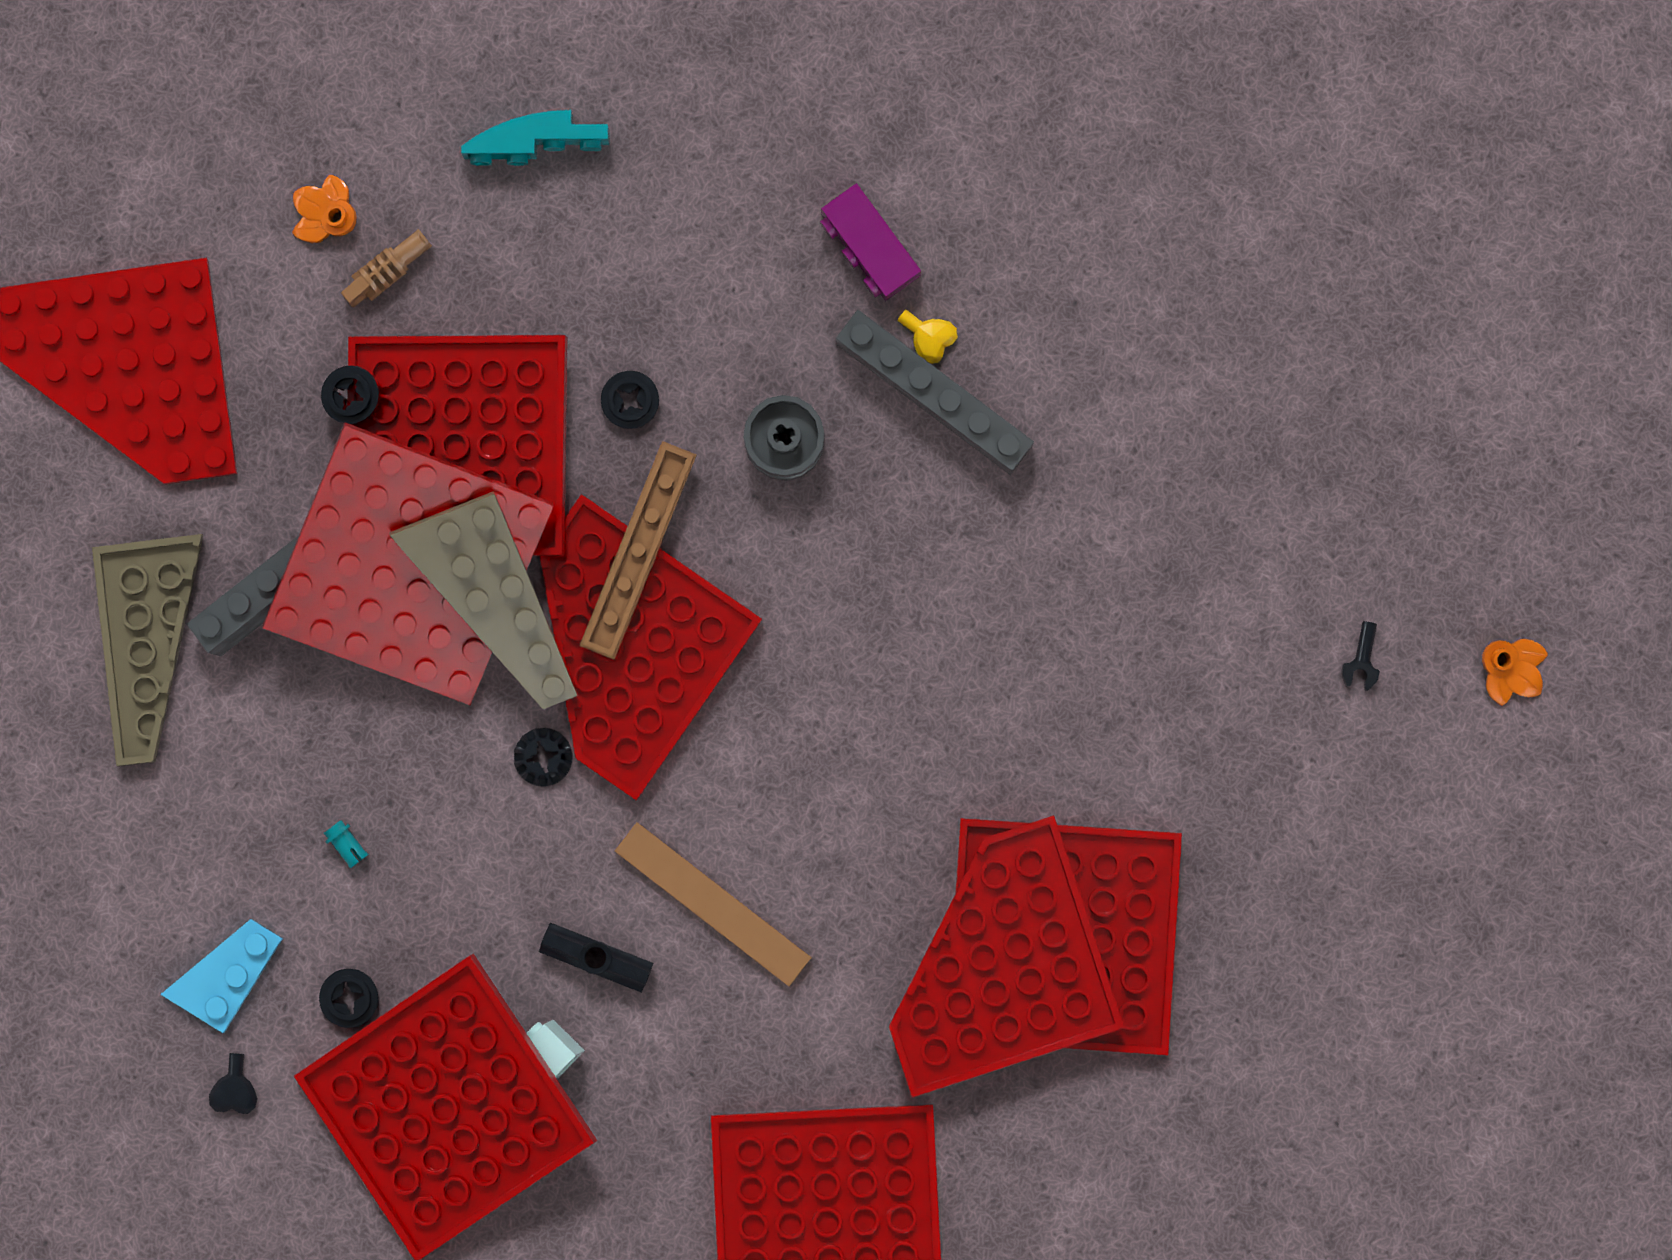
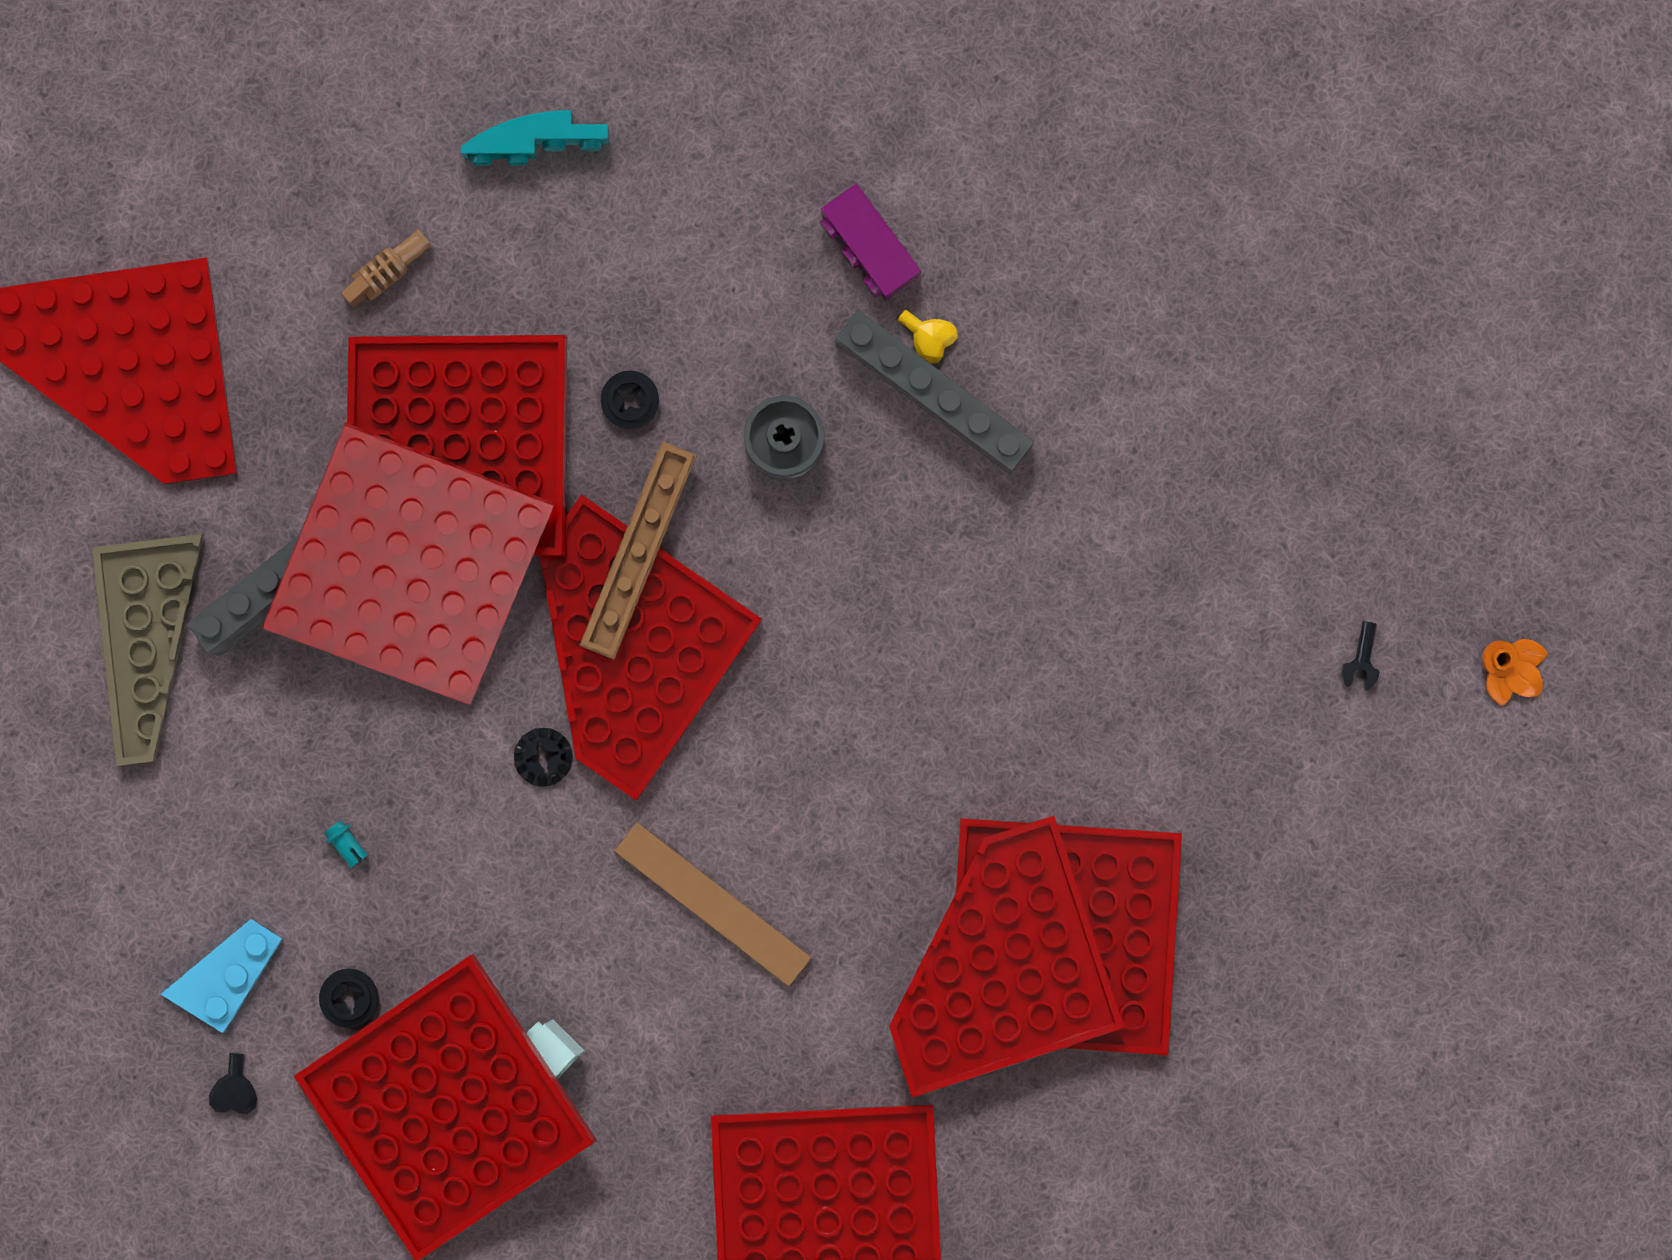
orange plate [292,175,357,243] -> none
black gear [321,366,380,424] -> none
dark tan wing [390,491,577,709] -> none
black piece [539,922,654,993] -> none

